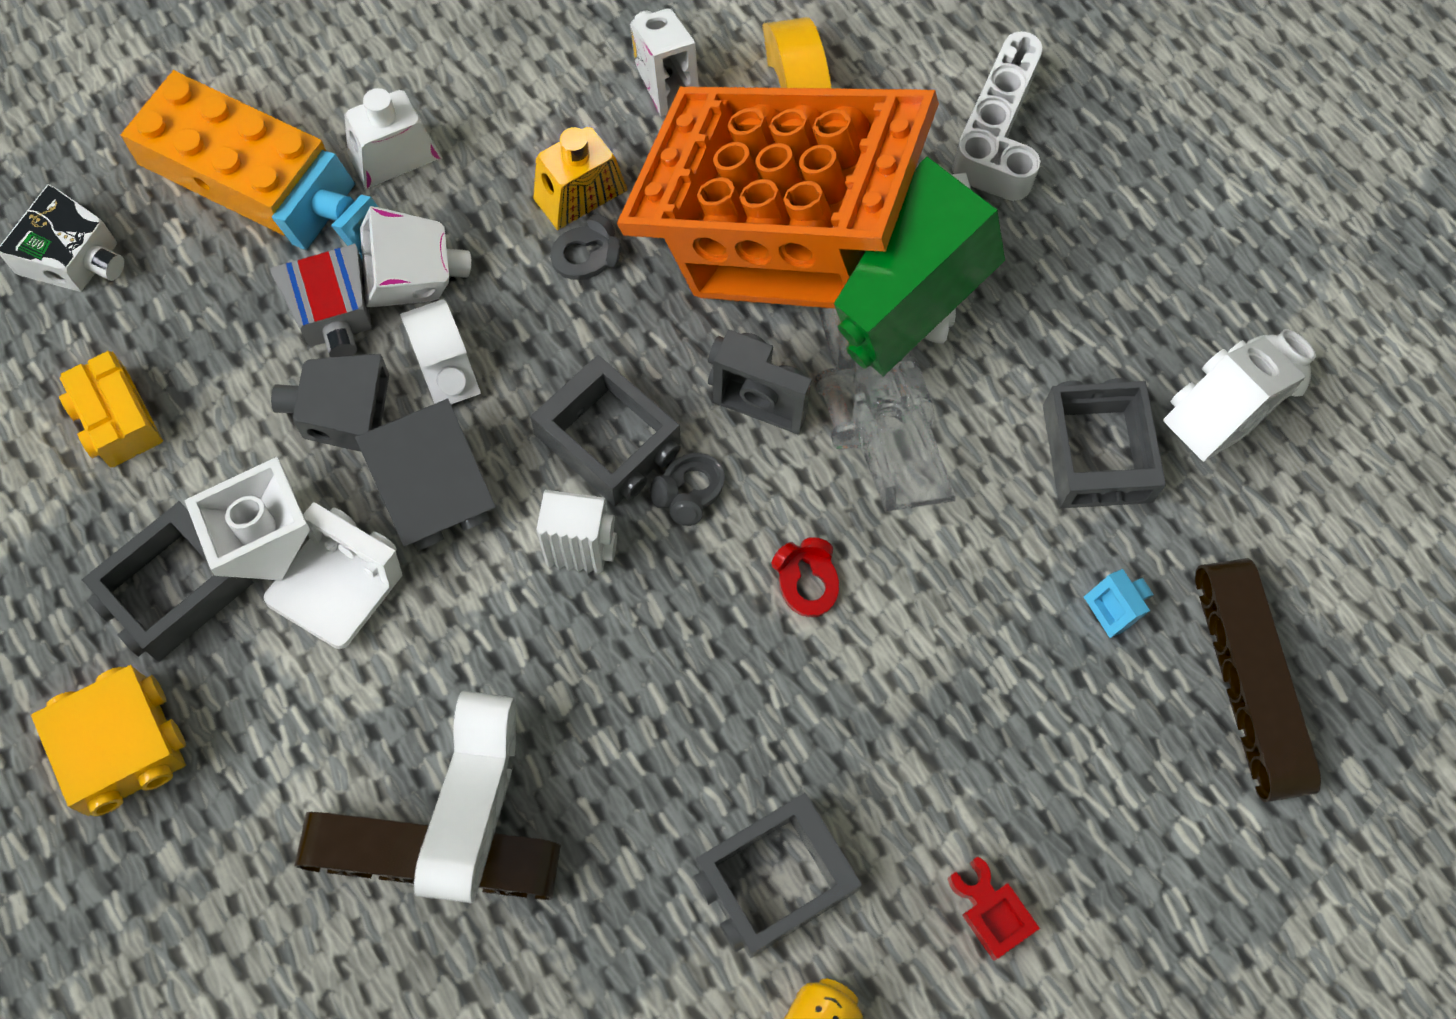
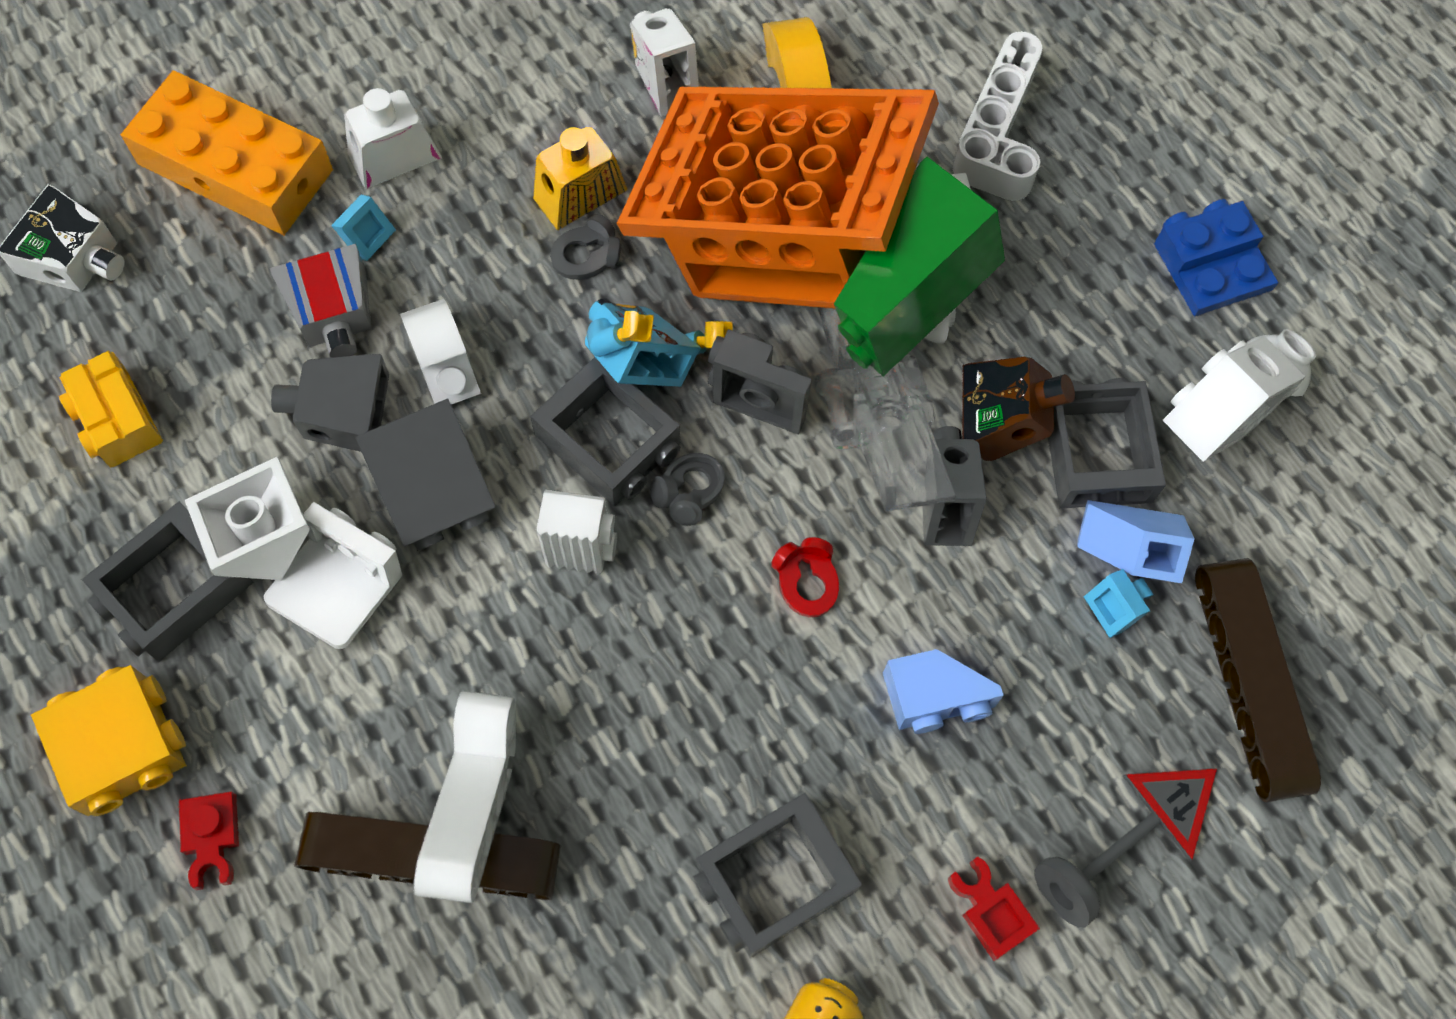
medium azure tile [271,150,355,250] -> none
white torso [360,206,471,307] -> none
none -> red plate [179,791,239,890]
none -> medium azure torso [585,298,733,387]
none -> light blue slope [883,649,1004,734]
none -> dark grey torso [921,426,987,546]
none -> torso [962,357,1075,461]
none -> dark grey piece [1034,769,1217,928]
none -> light blue slope [1077,500,1194,583]
none -> blue plate [1154,199,1279,317]

